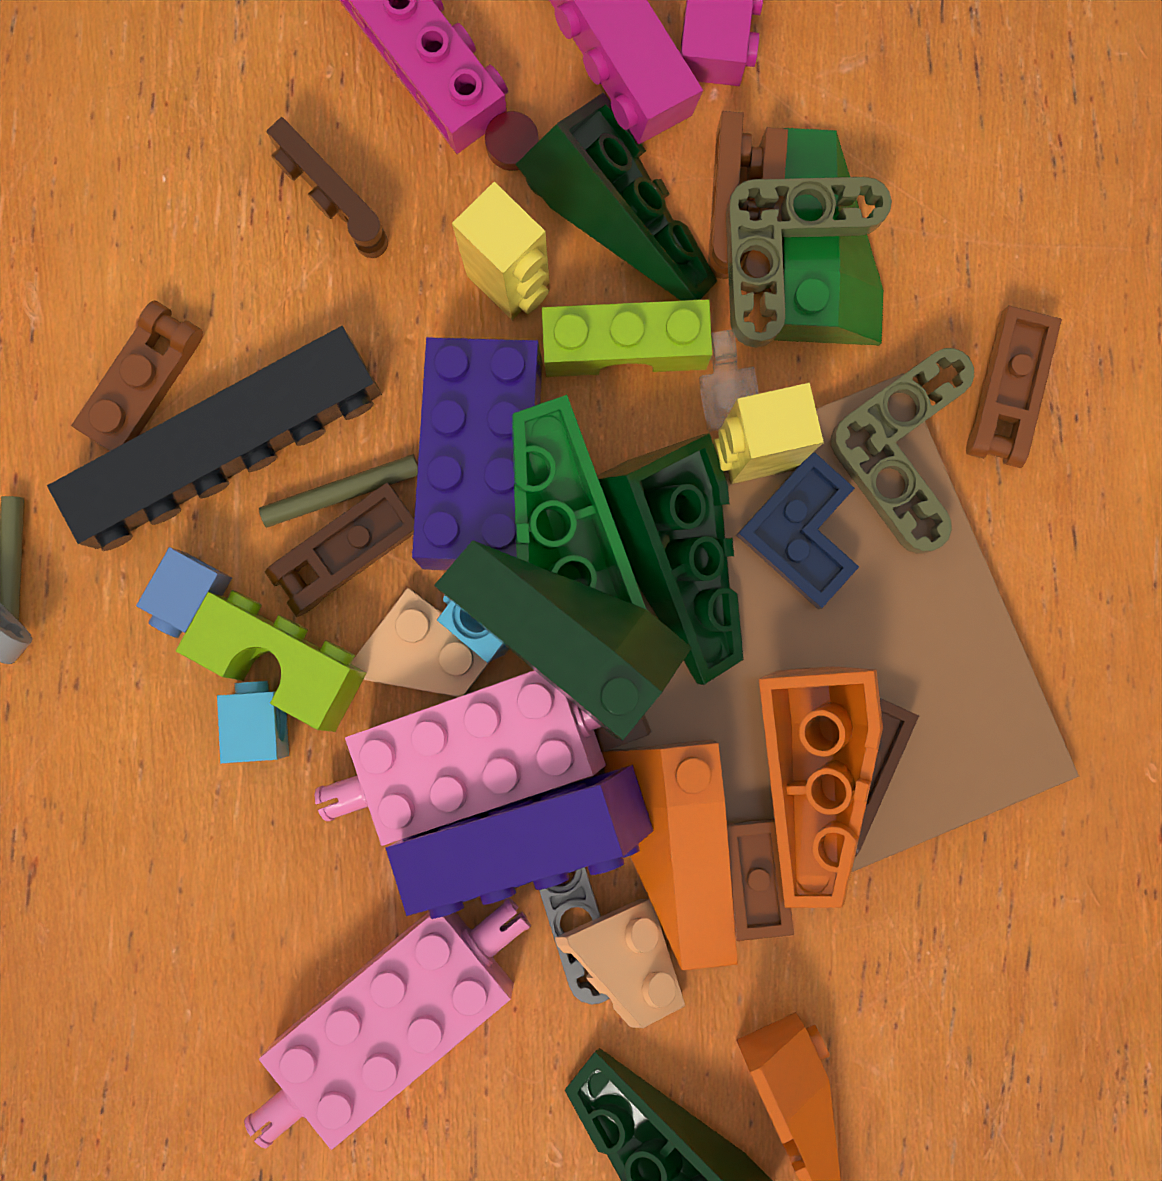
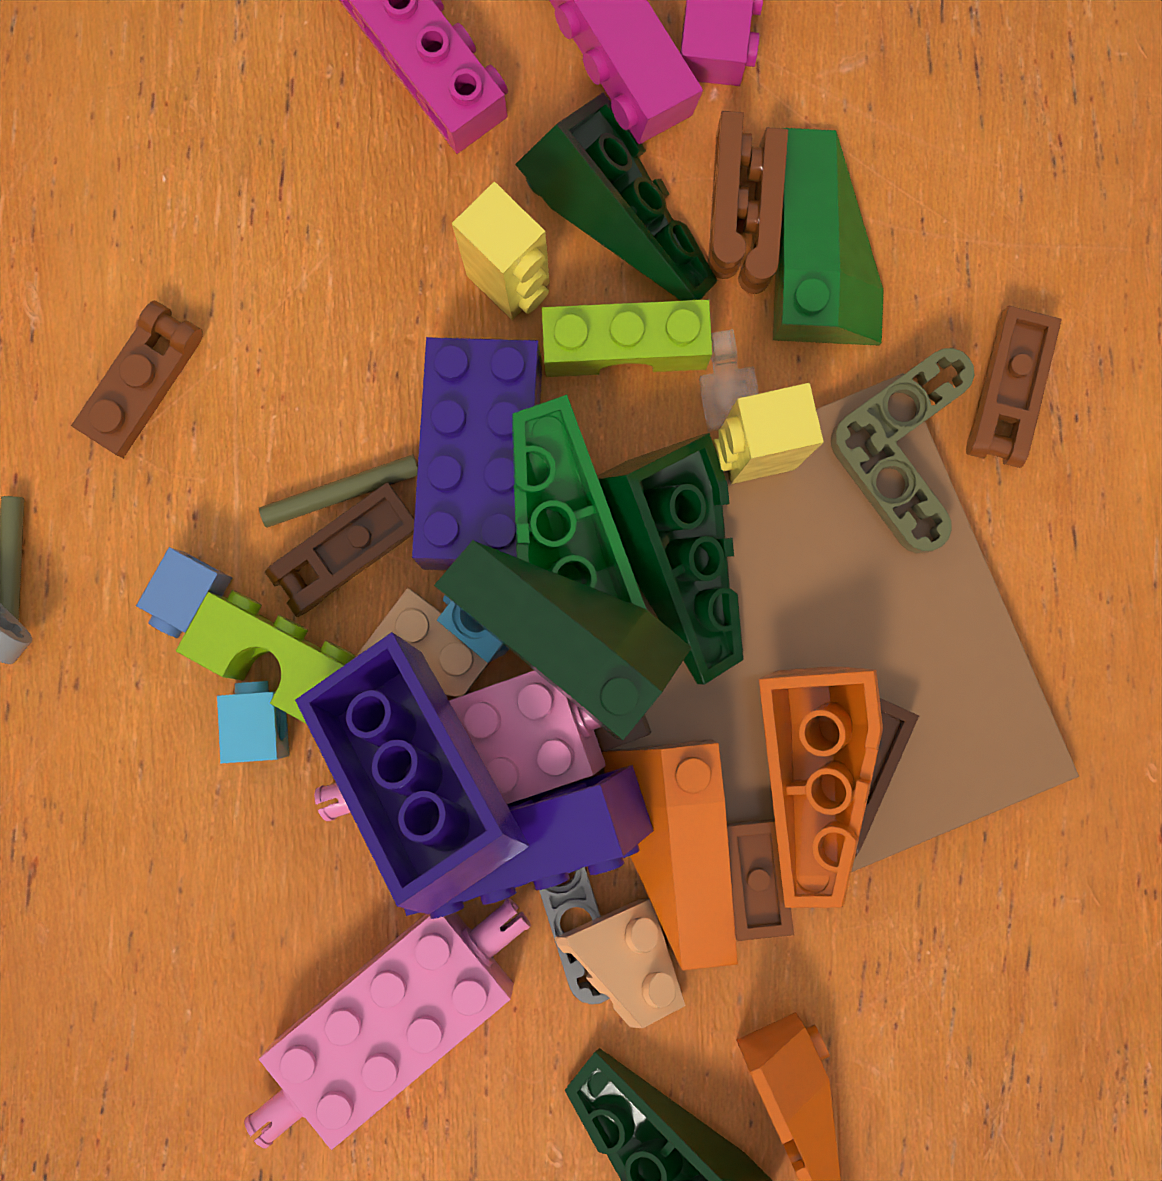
black brick [47,326,382,551] -> none
reddish brown plate [266,117,388,258] -> none
dark red tile [485,111,539,171] -> none
olive beam [726,177,892,348] -> none
dark blue plate [736,452,859,609] -> none
none -> dark purple brick [295,632,530,915]

